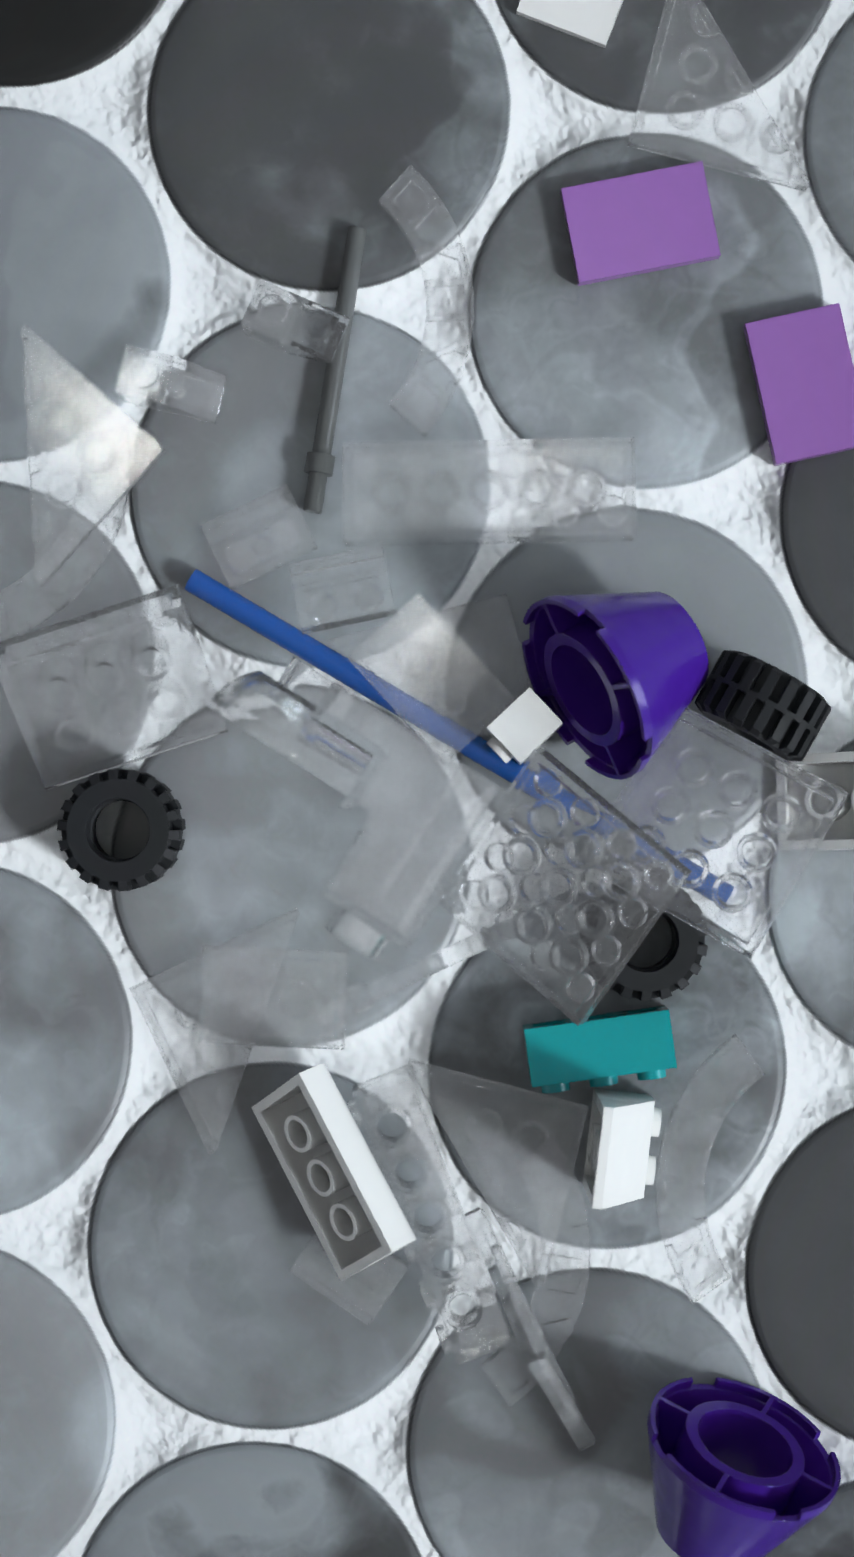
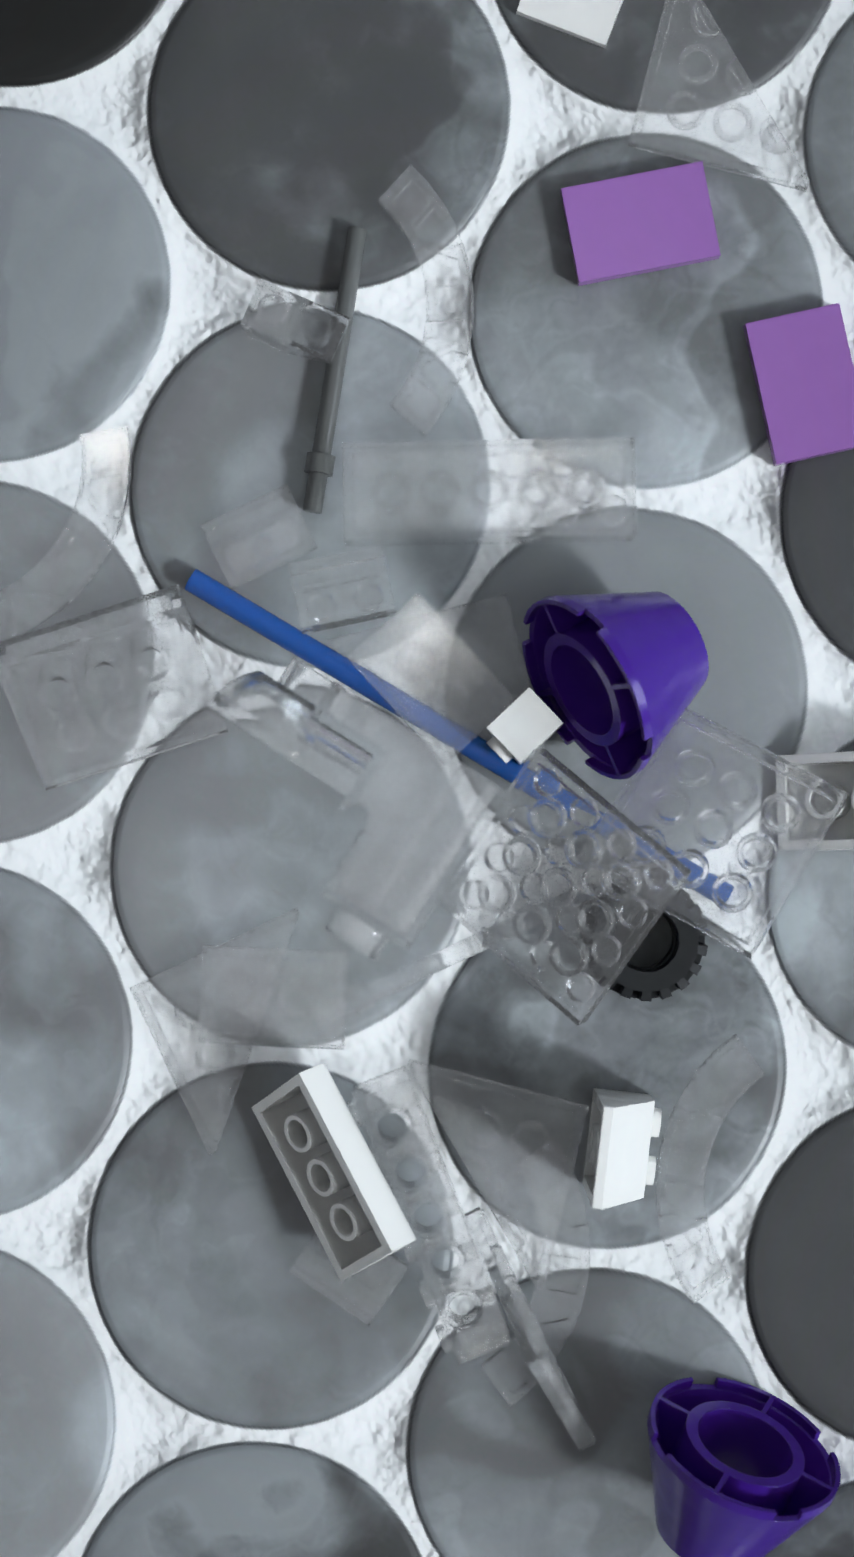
clear tile [21,324,166,588] -> none
black tyre [57,769,186,892] -> none
clear slope [115,344,227,424] -> none
teal brick [522,1005,677,1094] -> none
black tyre [694,650,831,761] -> none

